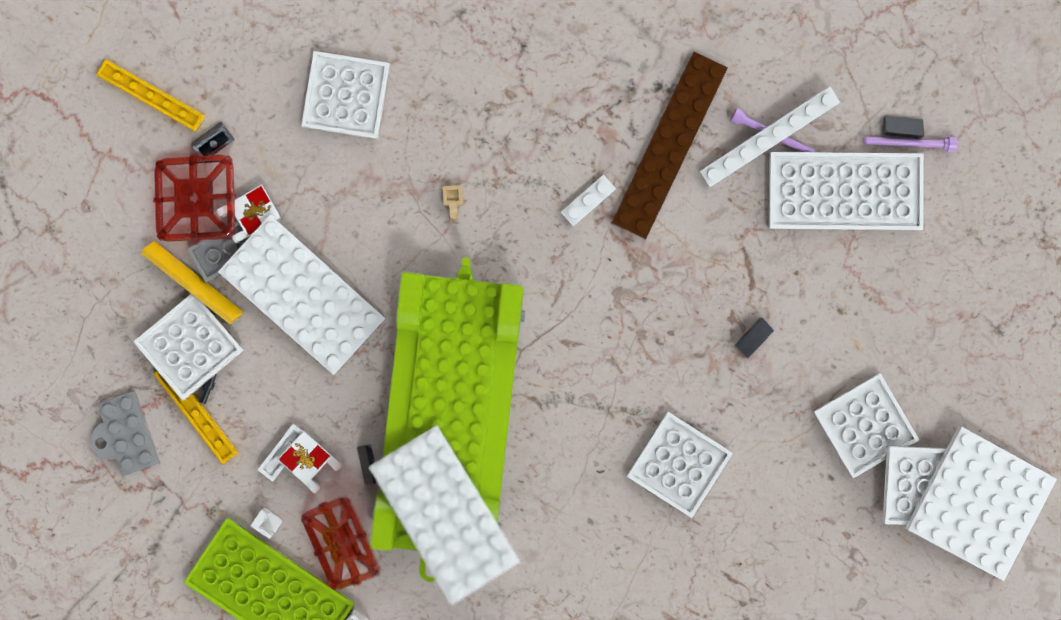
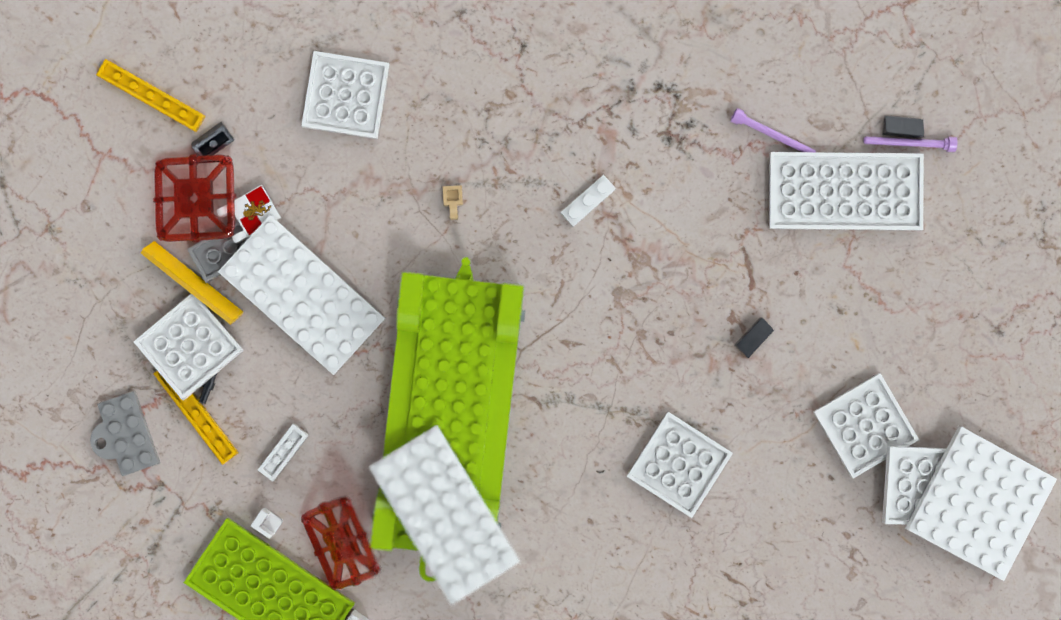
flag [277,431,341,494] -> none
black slope [357,444,377,484] -> none
reddish brown plate [612,51,728,240] -> none
white plate [699,86,840,187] -> none

